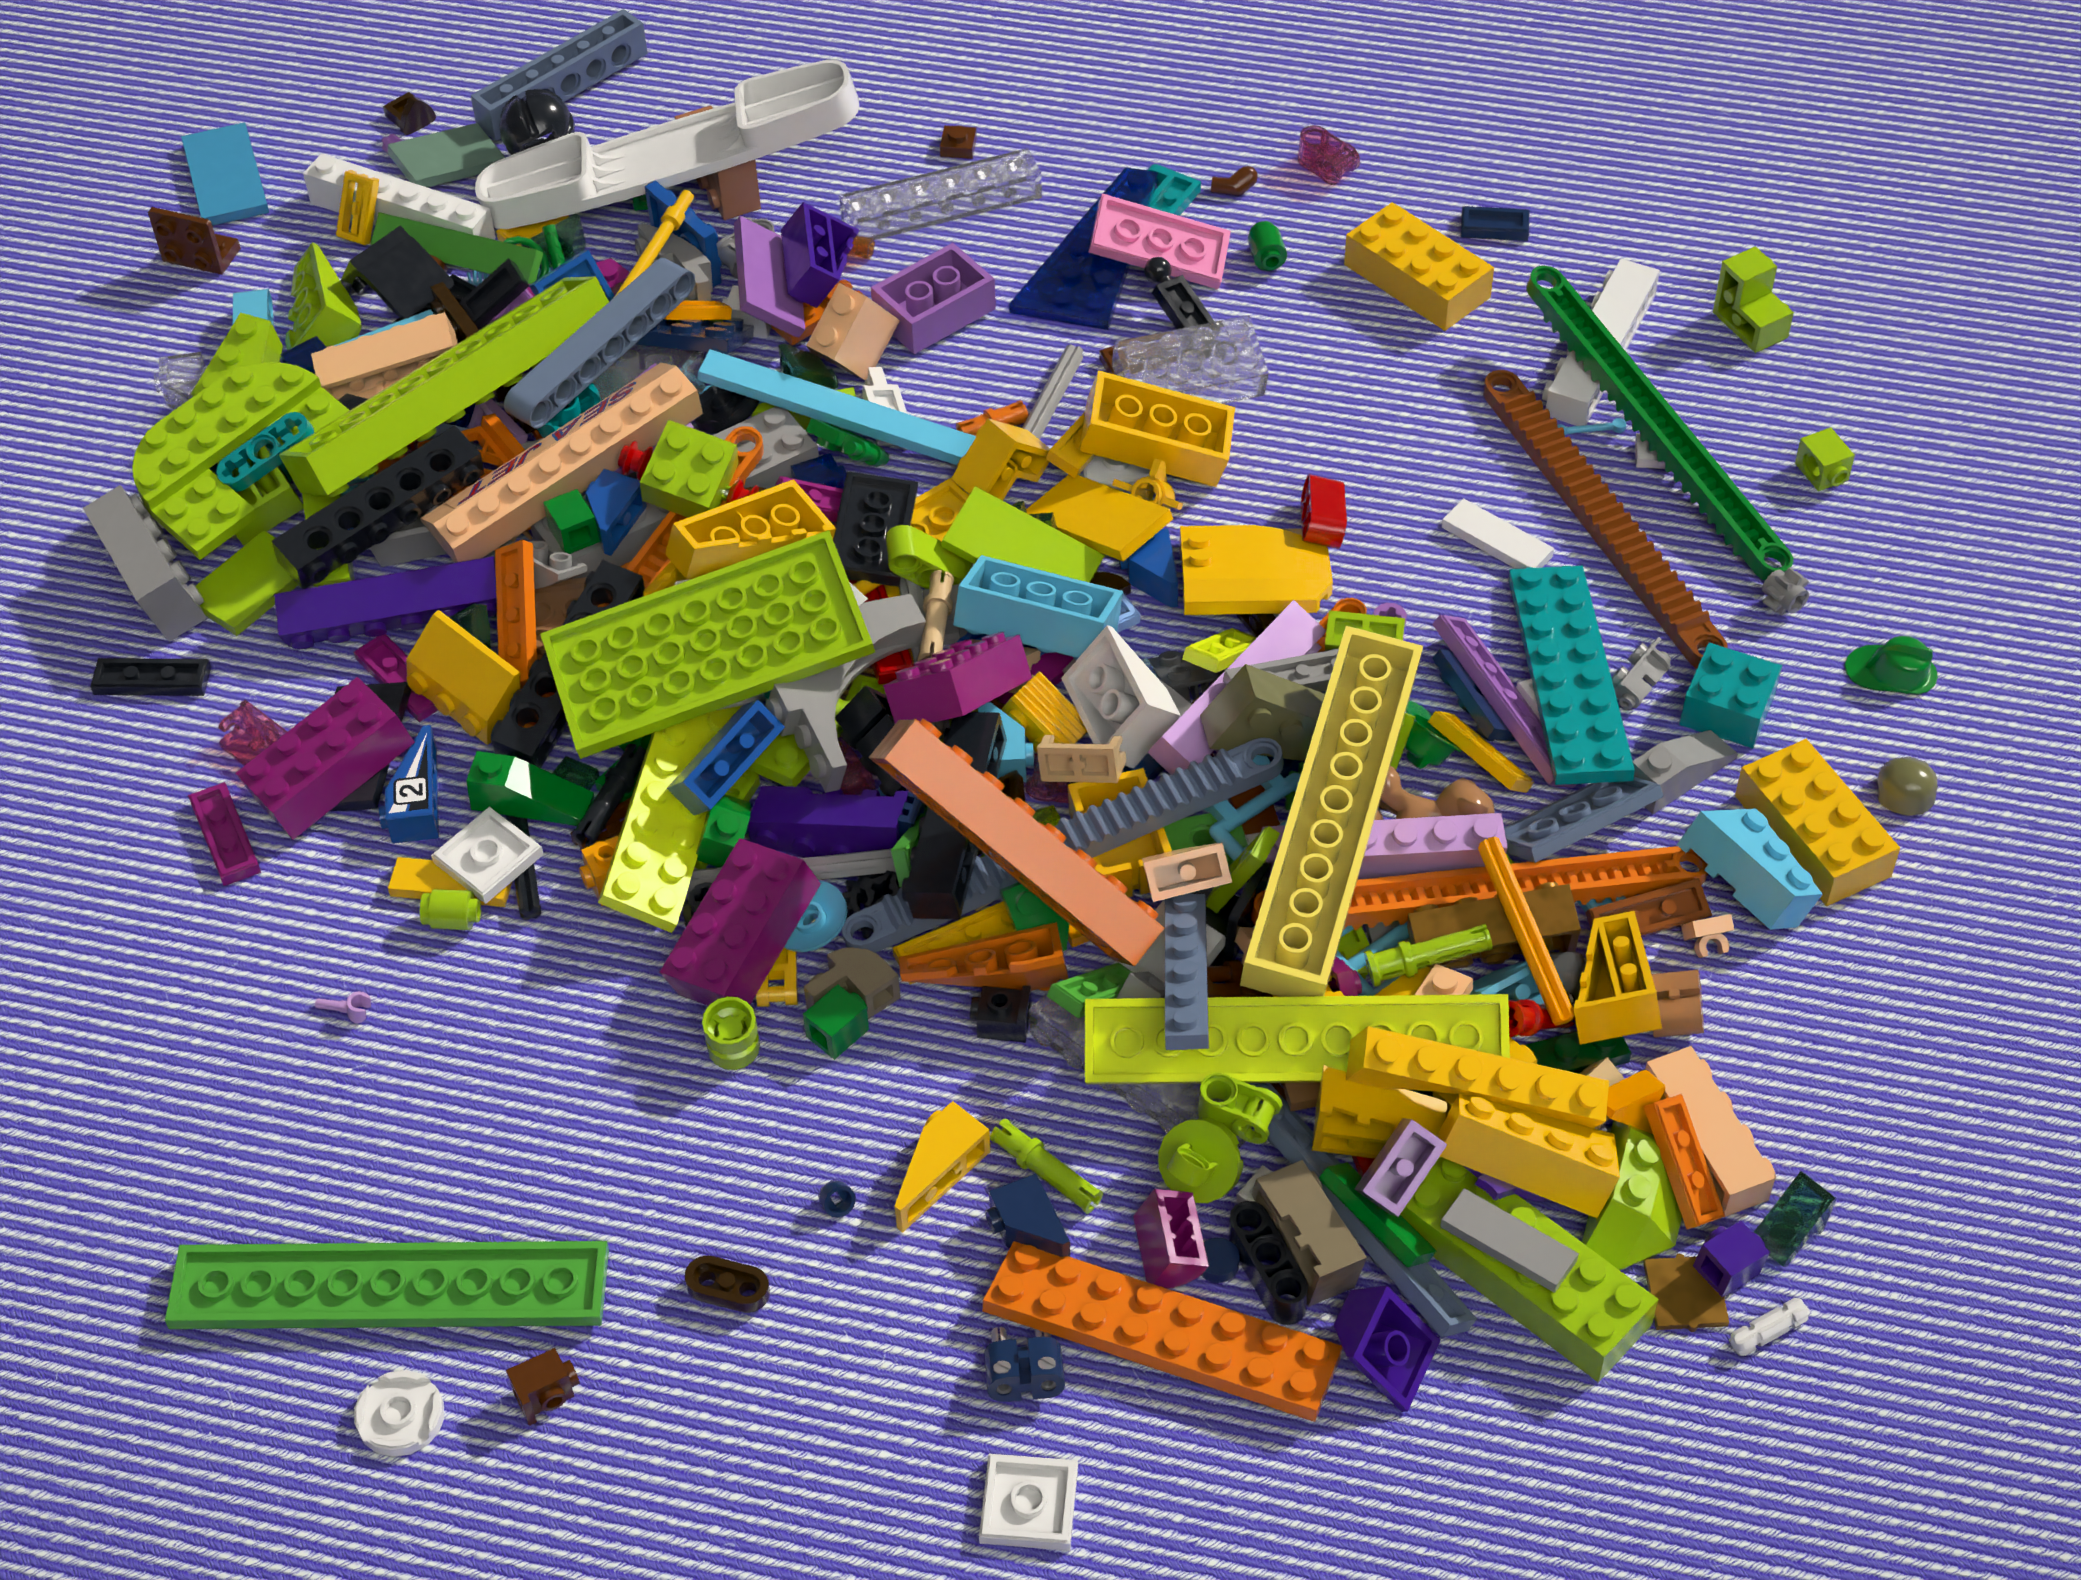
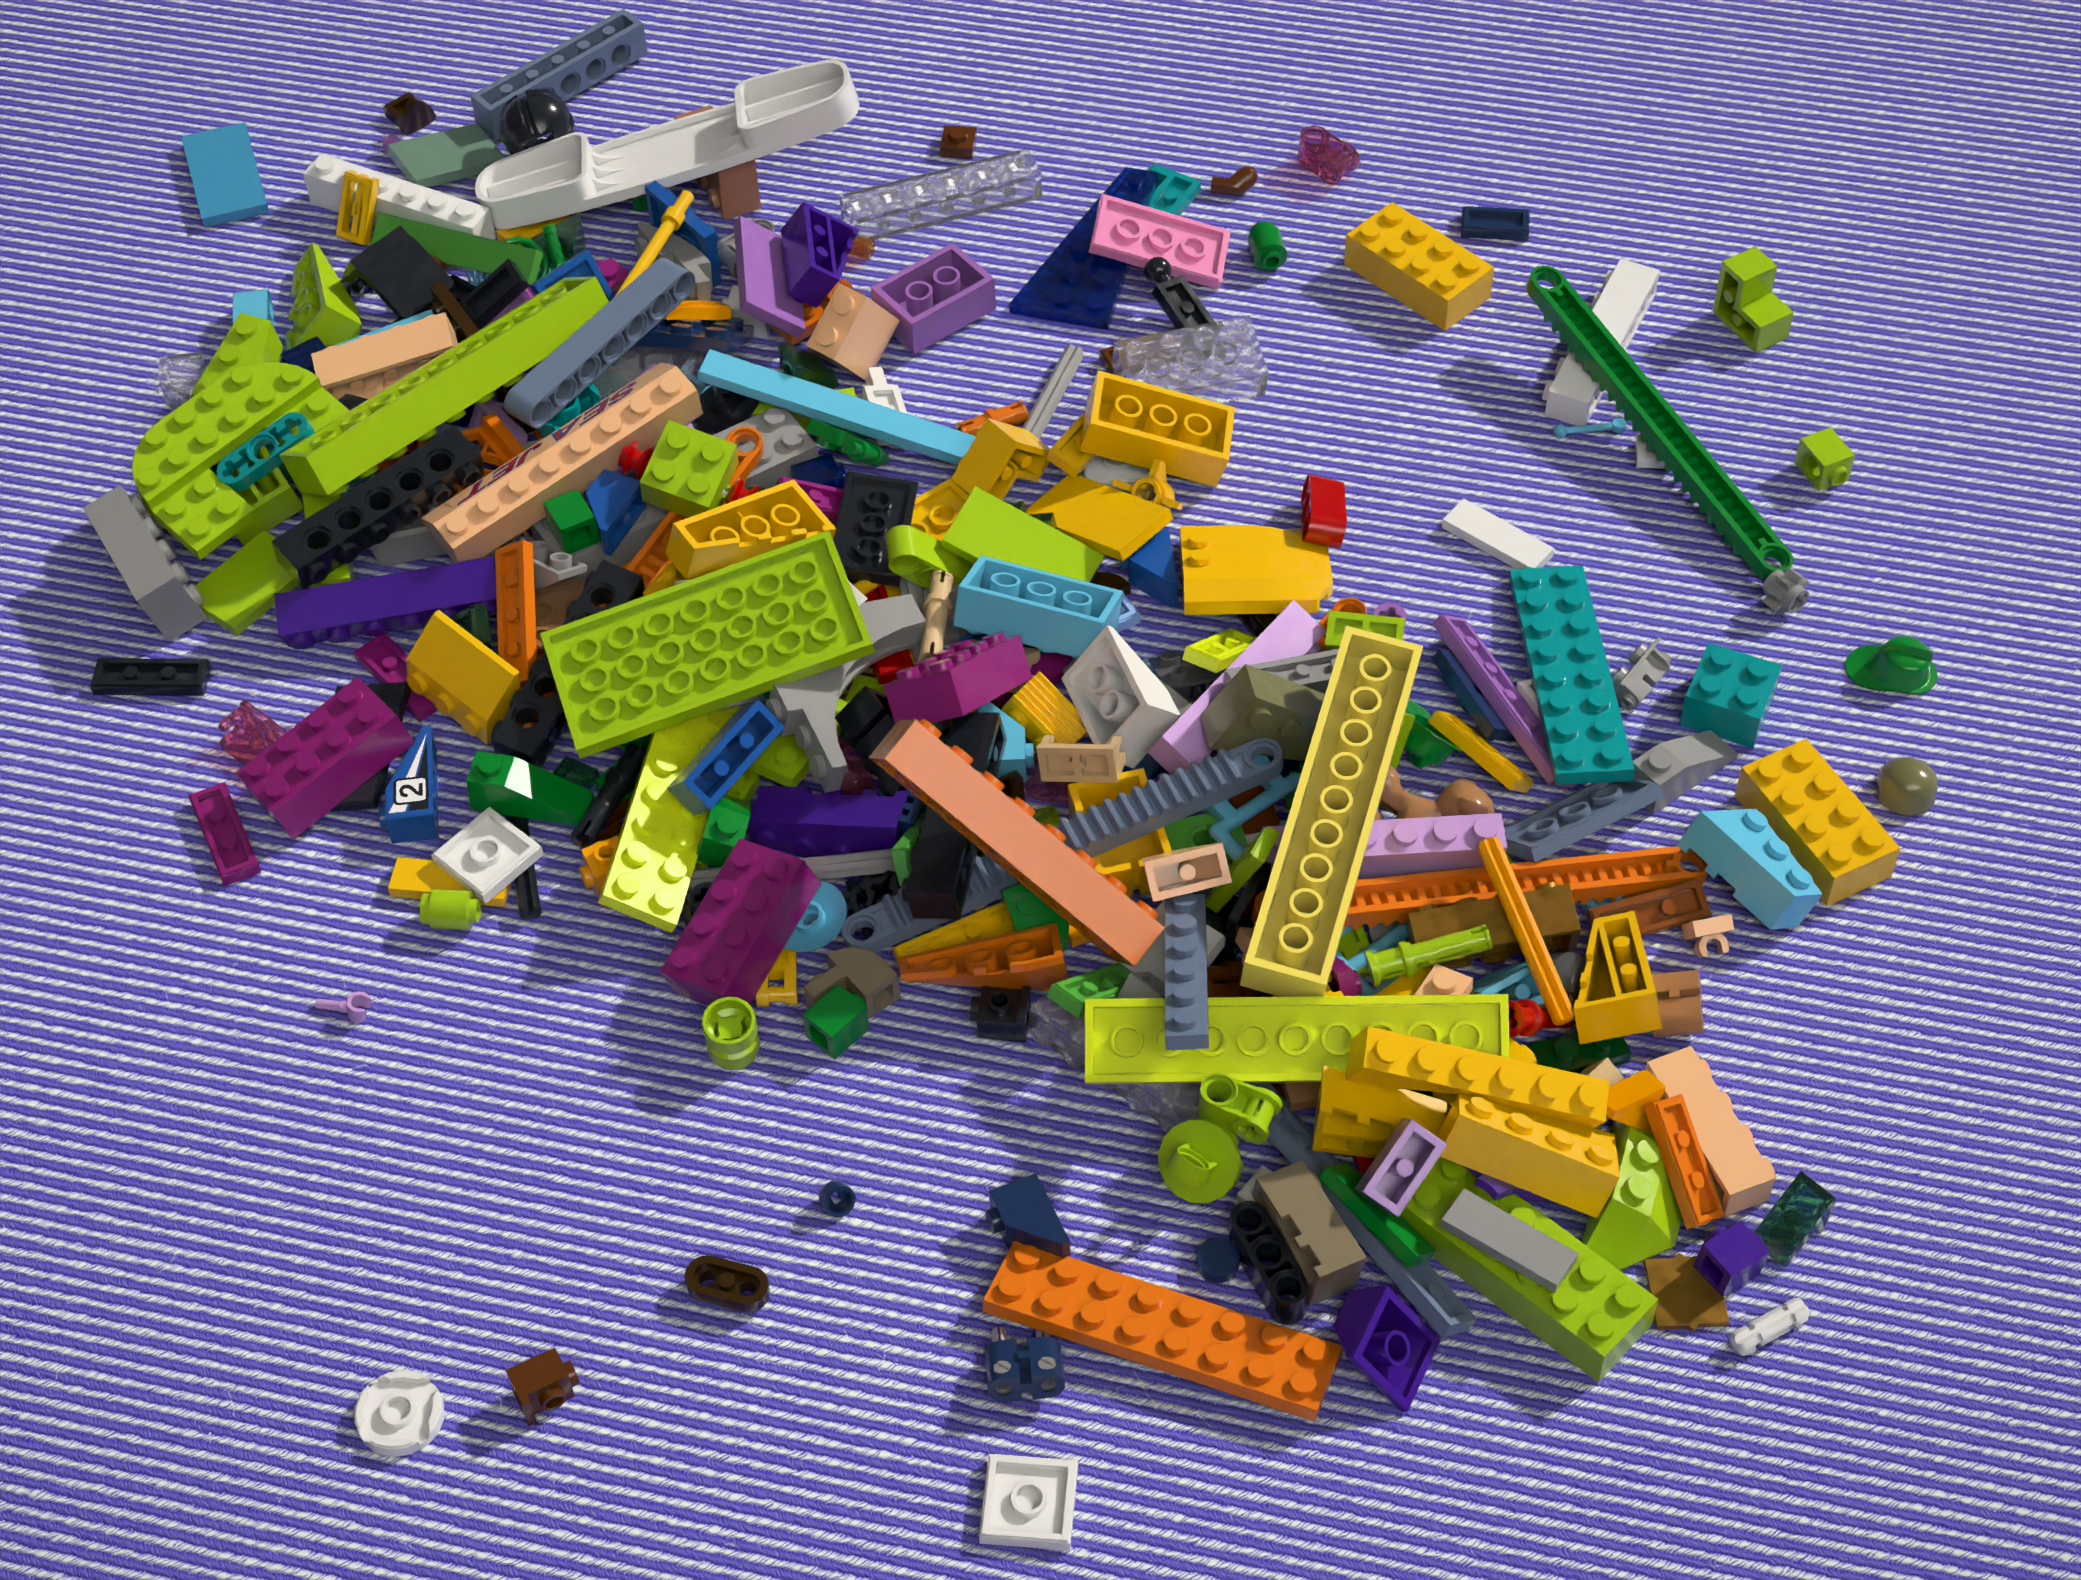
reddish brown bracket [148,207,241,275] -> none
bright green plate [165,1241,609,1329] -> none
yellow slope [894,1101,991,1233] -> none
lime pin [990,1119,1103,1214] -> none
magenta brick [1133,1189,1209,1289] -> none
dark orange gear [1483,370,1728,669] -> none

